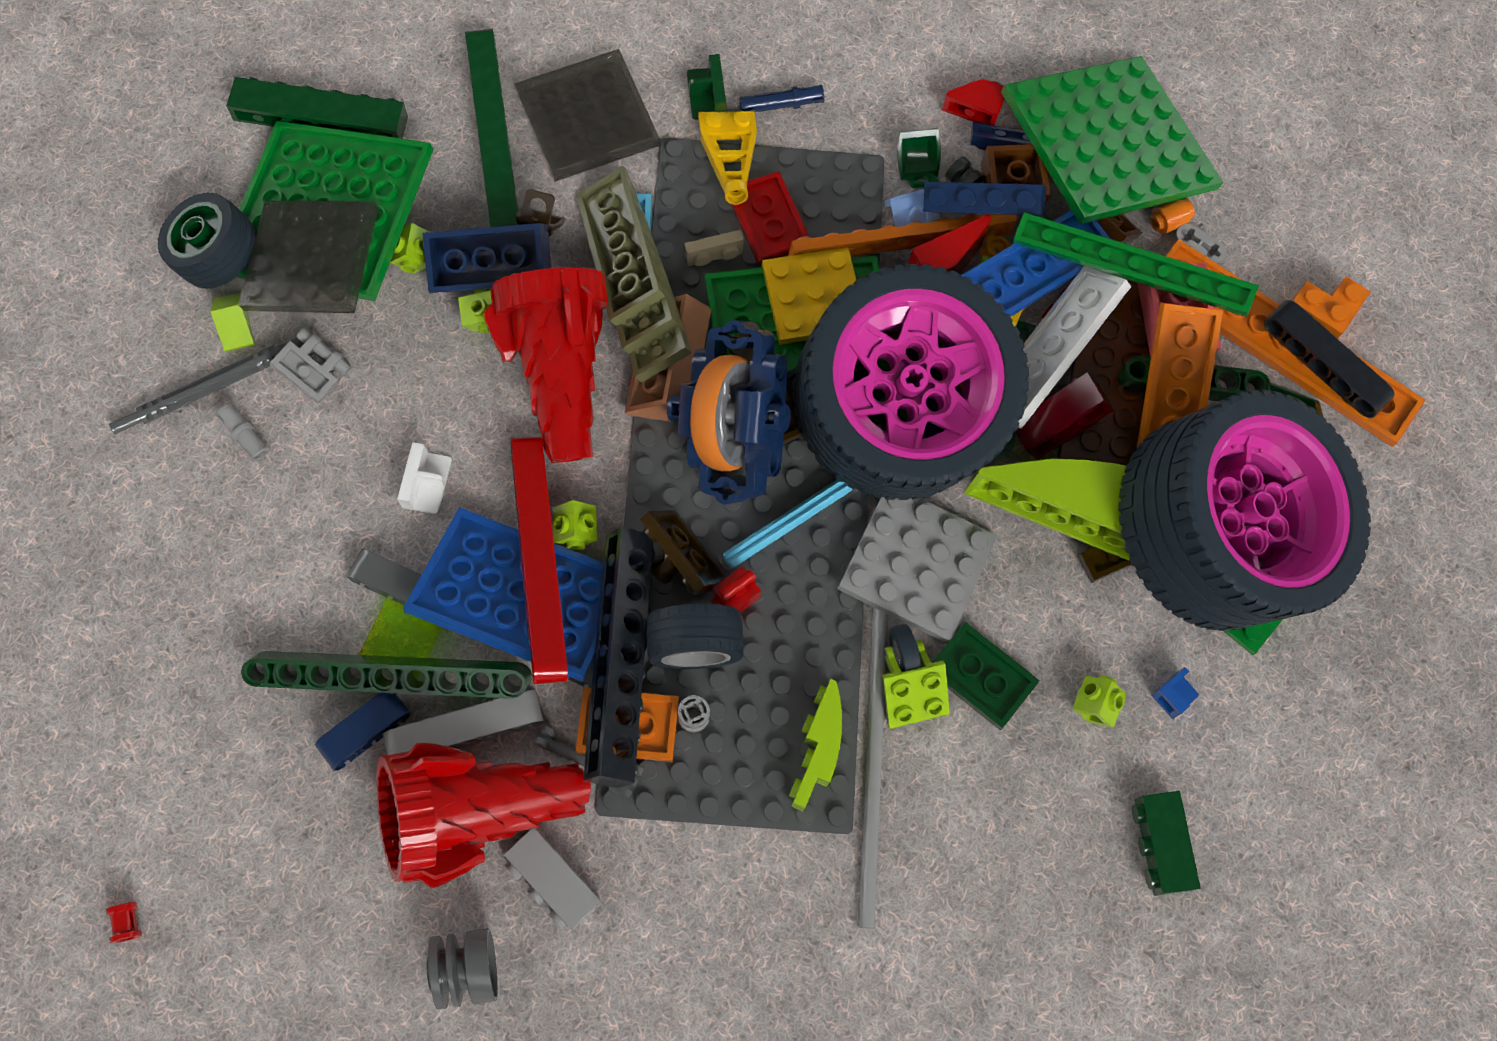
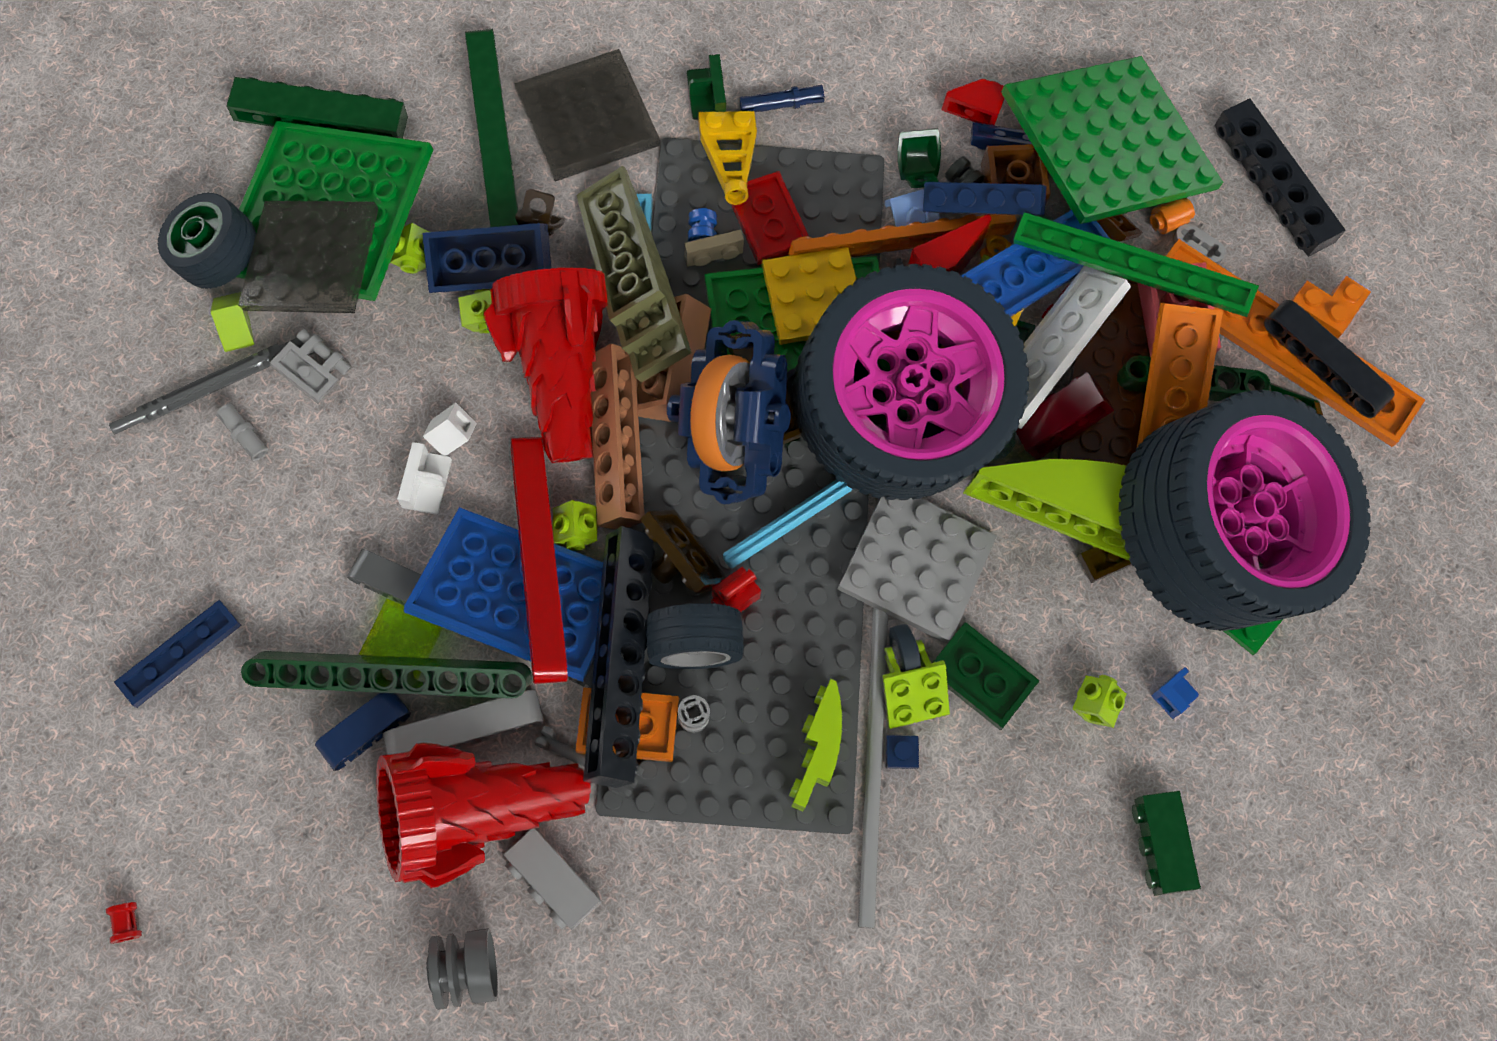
none -> dark blue plate [114,600,242,708]
none -> white panel [423,403,477,456]
none -> nougat brick [591,344,644,530]
none -> blue wheel [688,208,717,242]
none -> dark blue plate [886,735,919,769]
none -> black brick [1214,98,1346,257]

